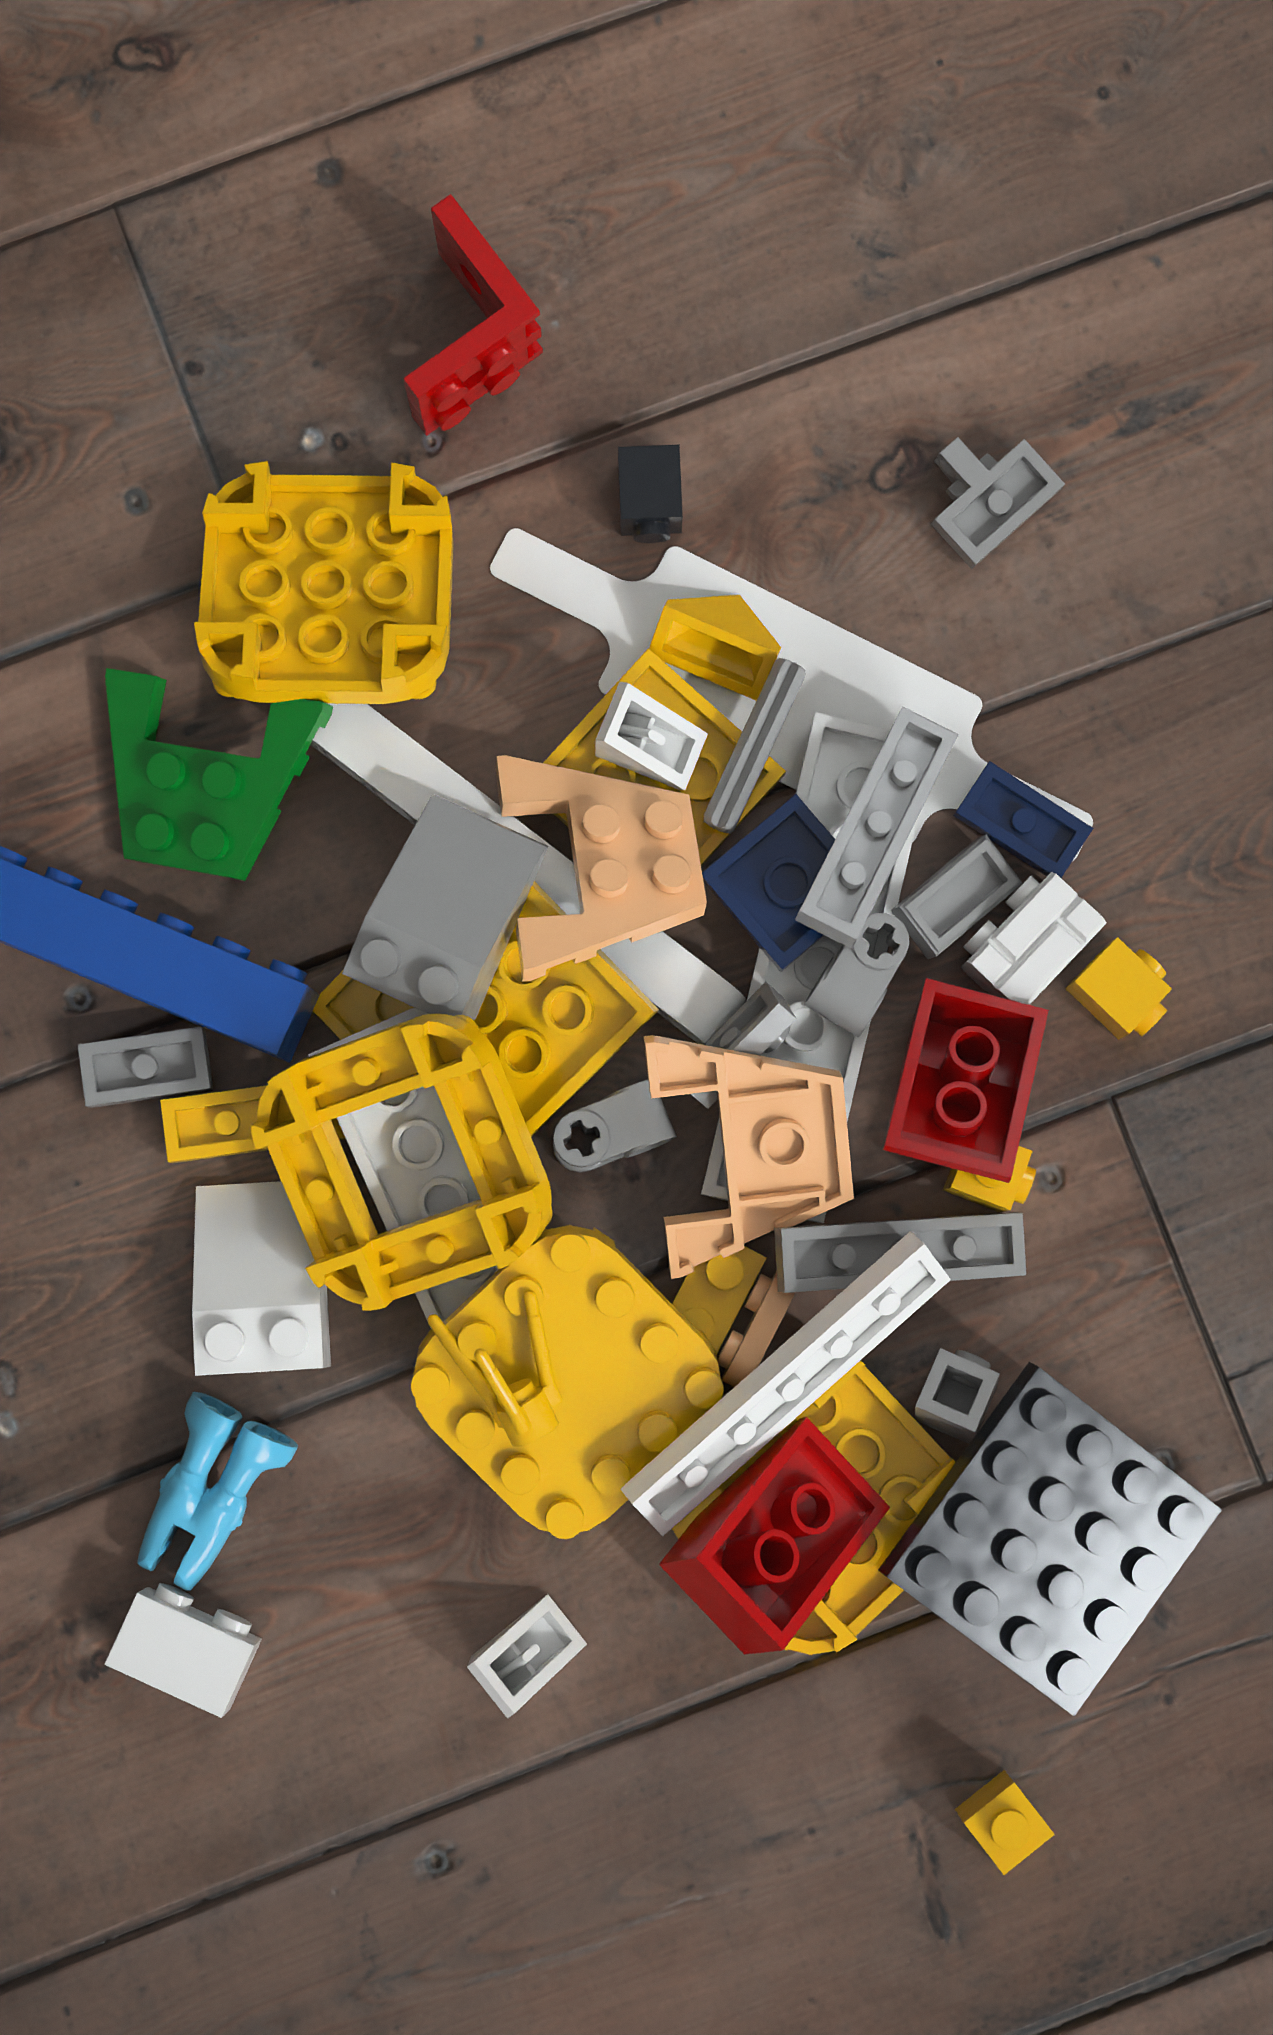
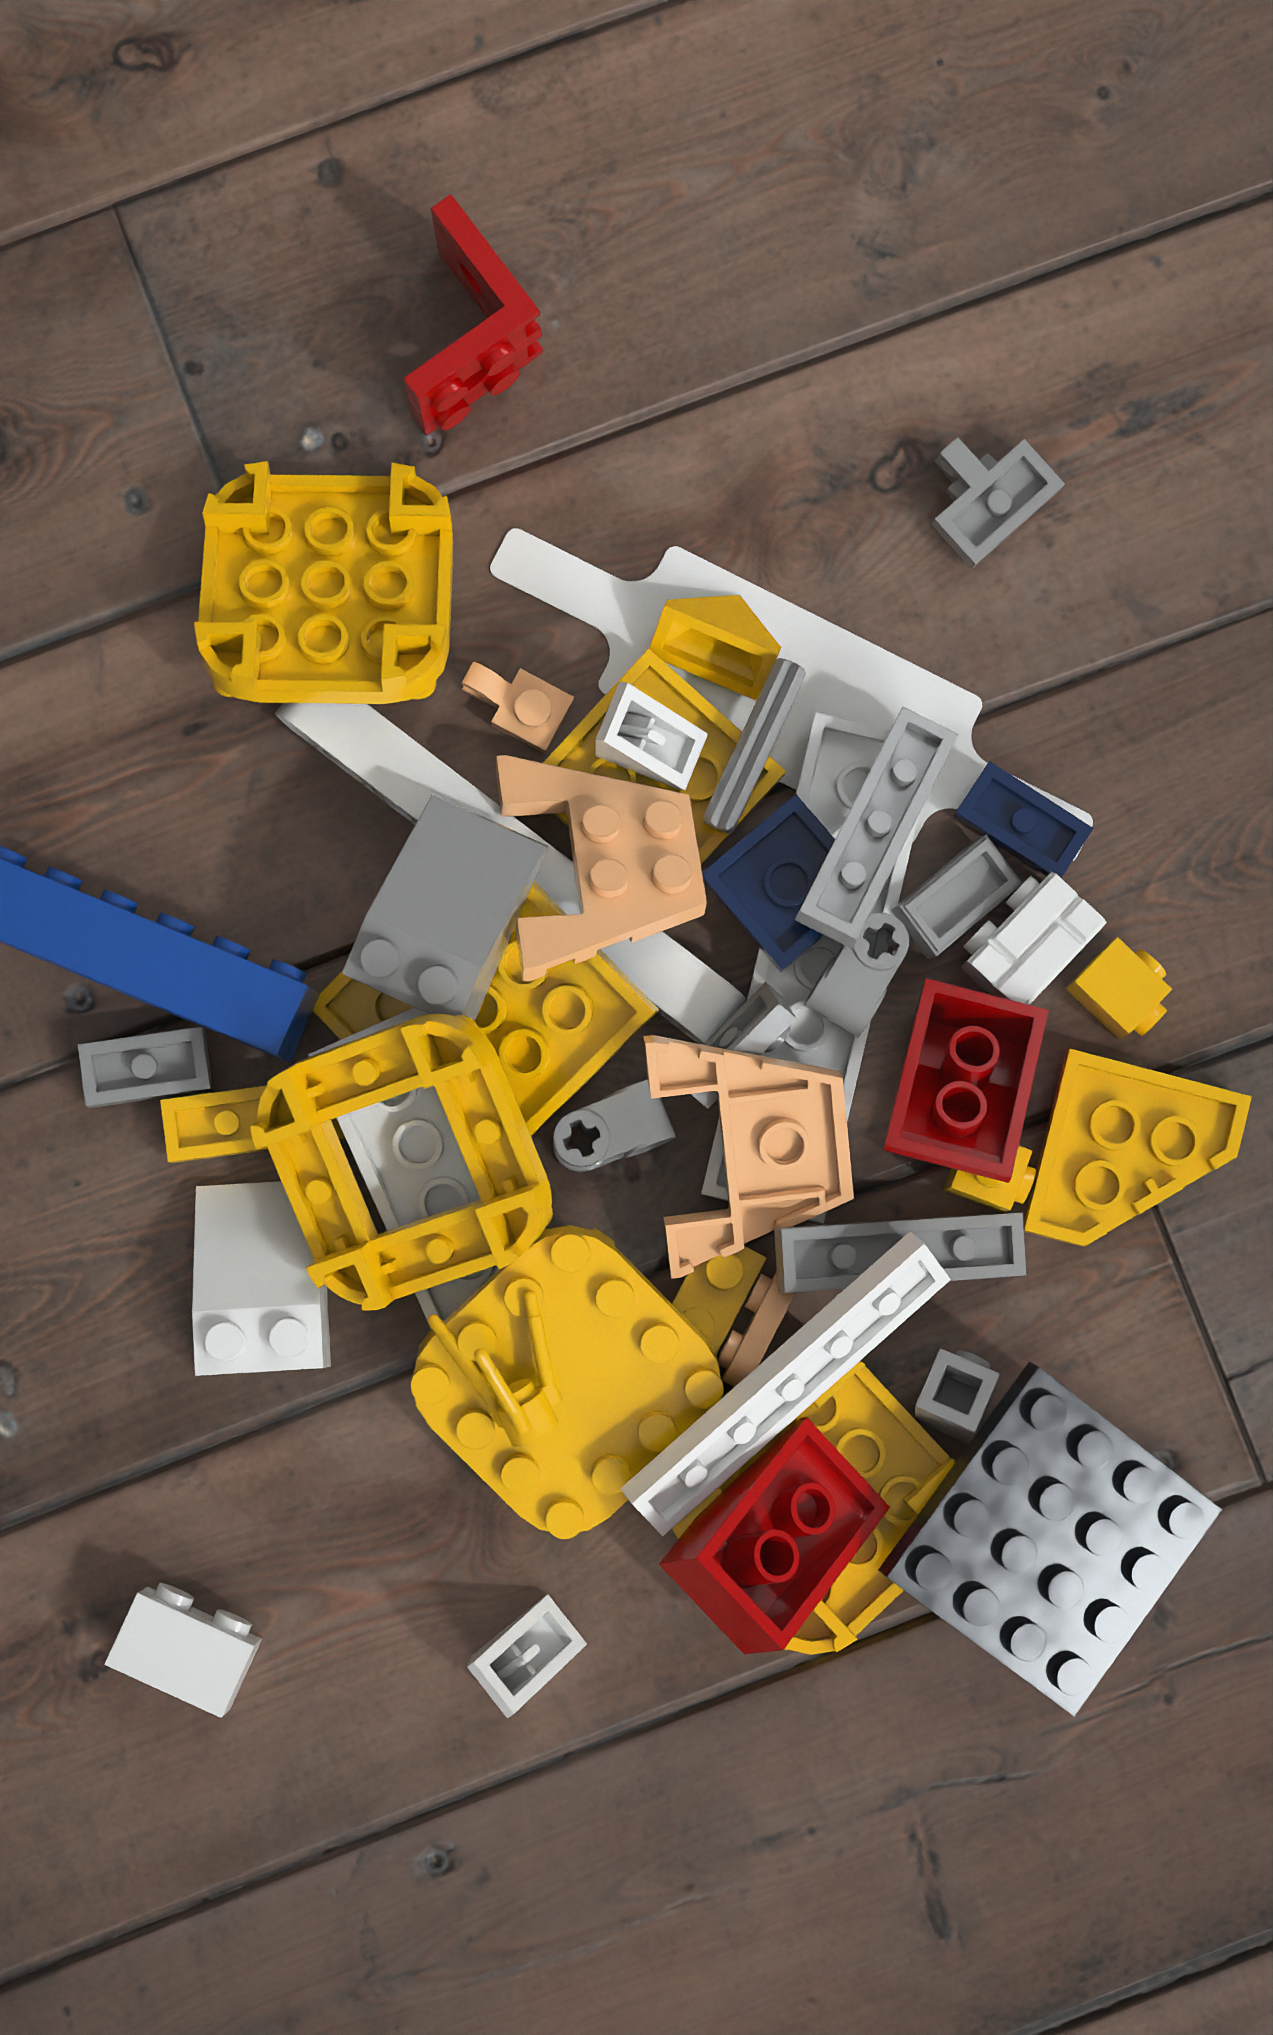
green wing [105,668,333,881] -> none
medium azure piece [137,1392,298,1591] -> none
black brick [618,444,683,543] -> none
yellow brick [955,1770,1055,1875] -> none
none -> light nougat plate [462,661,574,754]
none -> yellow plate [1023,1049,1252,1247]

